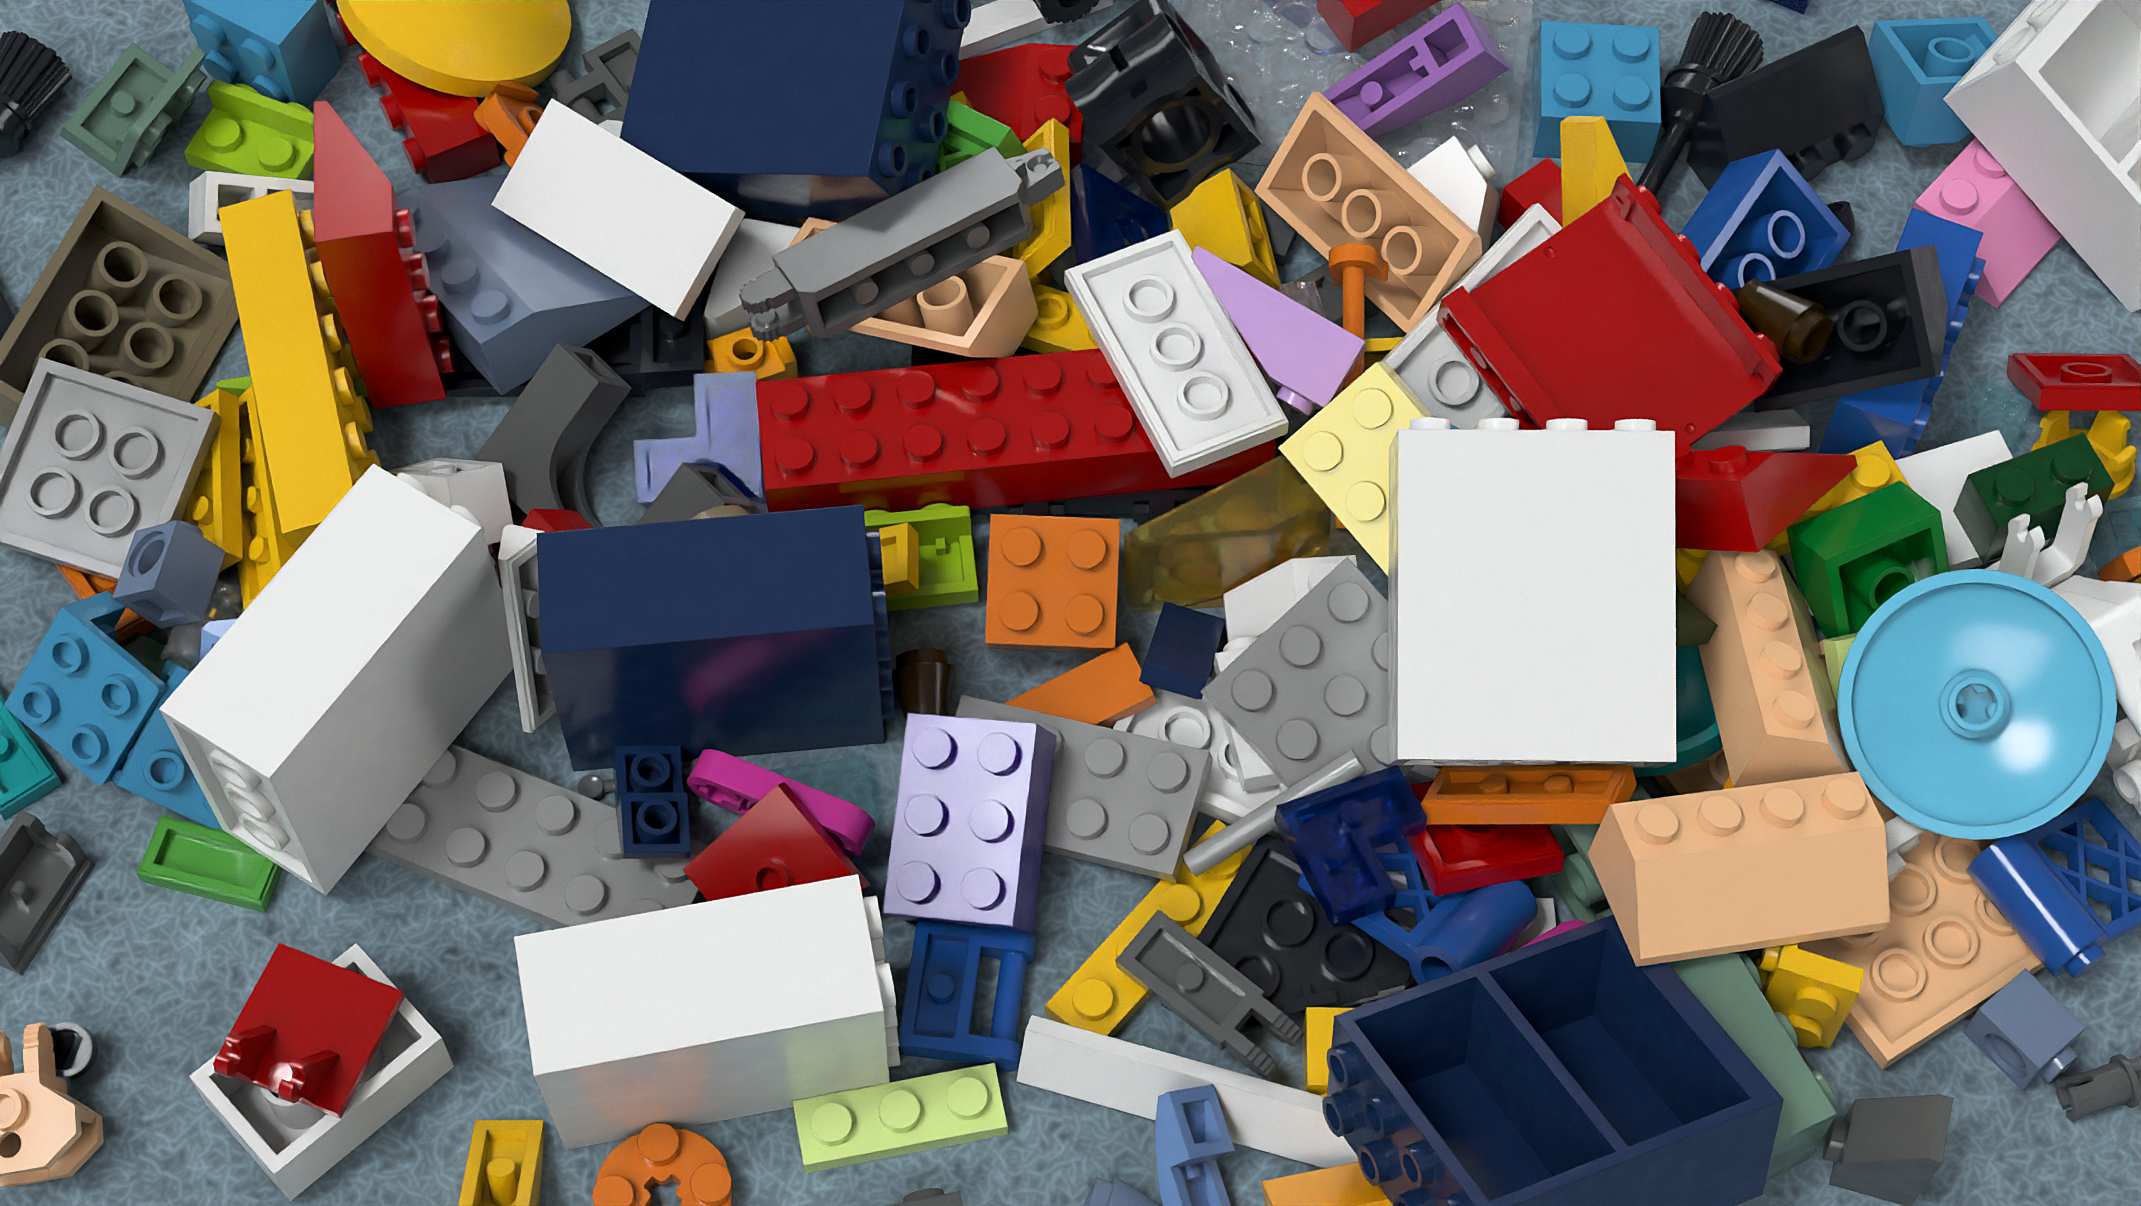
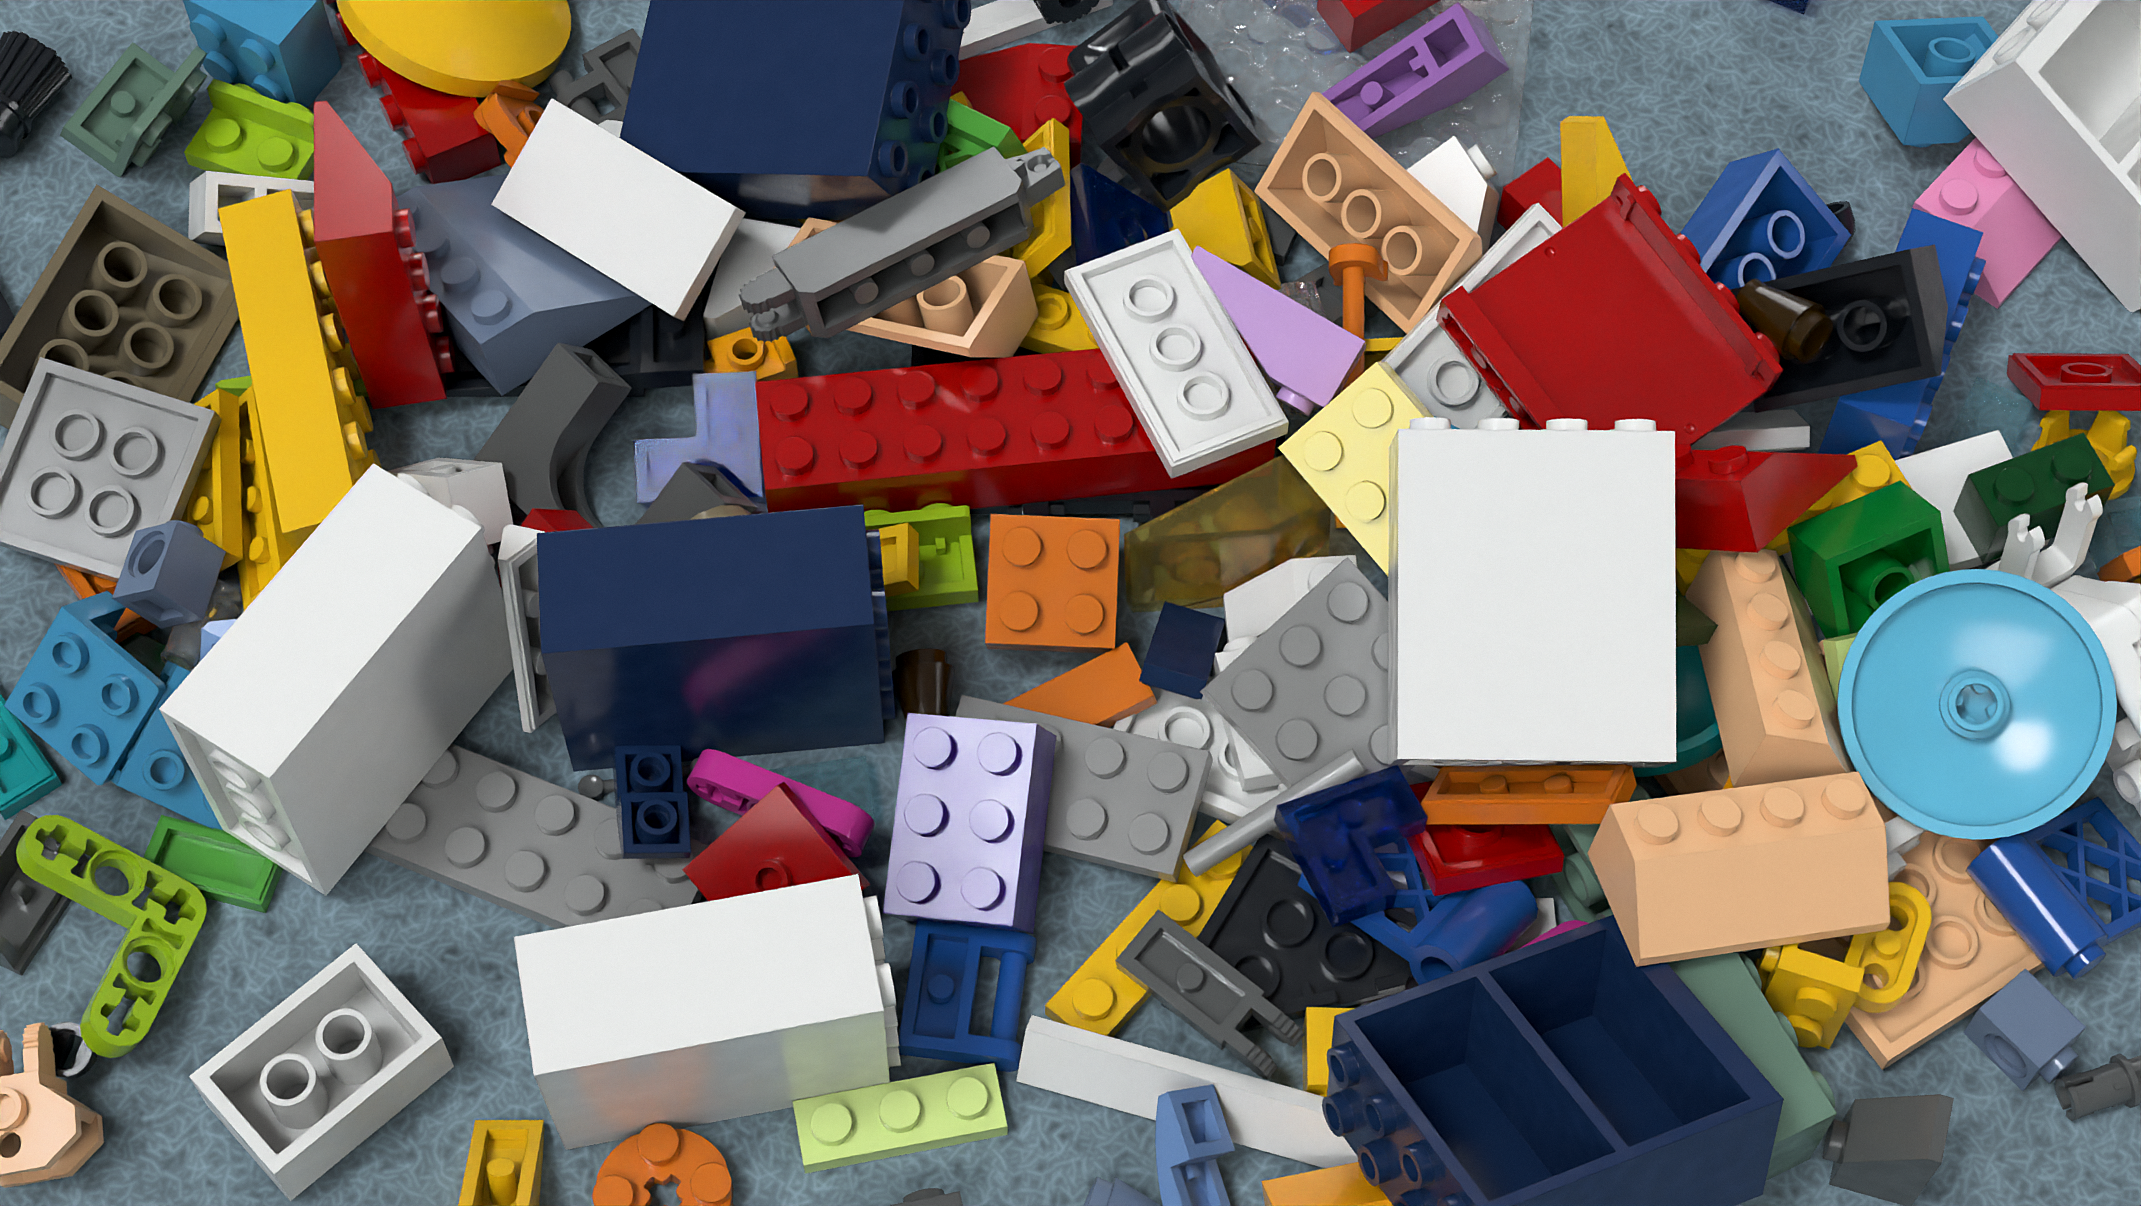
red plate [213,943,405,1119] -> none
dark azure brick [1532,21,1661,164] -> none
black piece [1636,11,1764,198] -> none
black slope [1686,25,1885,192] -> none
none -> lime beam [16,815,207,1058]
none -> yellow plate [1842,882,1932,1013]

